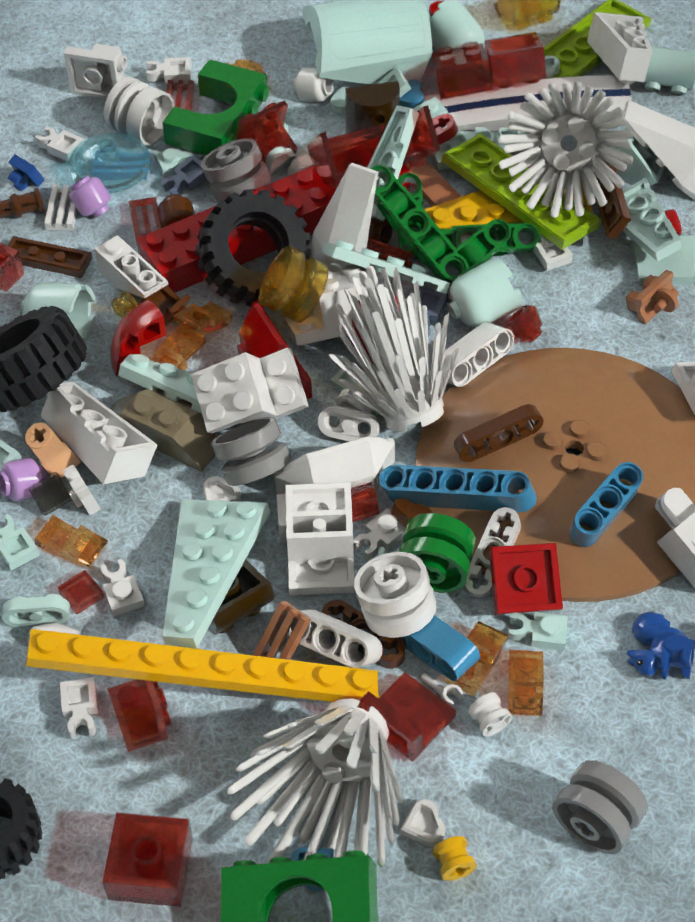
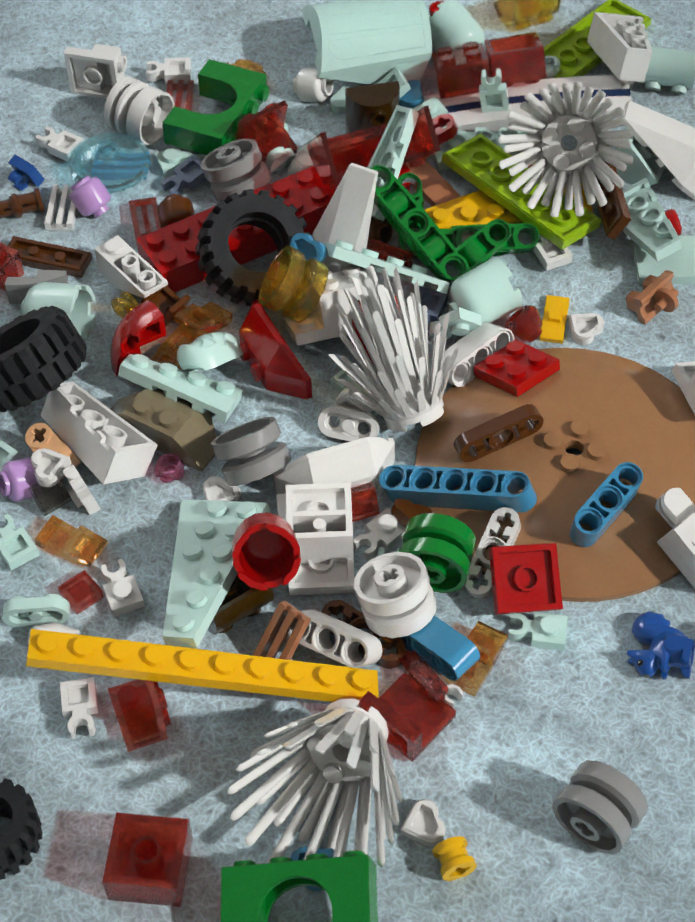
white bracket [191,348,309,434] -> none
white wheel [468,693,512,737] -> none
clear orange slope [507,649,544,716] -> none
none -> light grey slope [5,269,69,304]
none -> white tile [31,448,72,487]
none -> clear pink plate [154,454,185,483]
none -> light aqua piece [177,332,243,373]
none -> red cylinder [232,512,301,591]
none -> dark azure tile [290,233,327,270]
none -> clear red axle [399,650,449,702]
none -> light aqua plate [429,307,482,340]
none -> red plate [473,339,560,397]
none -> light aqua plate [479,68,509,112]
none -> yellow piece [539,295,570,344]
none -> white tile [568,313,604,345]

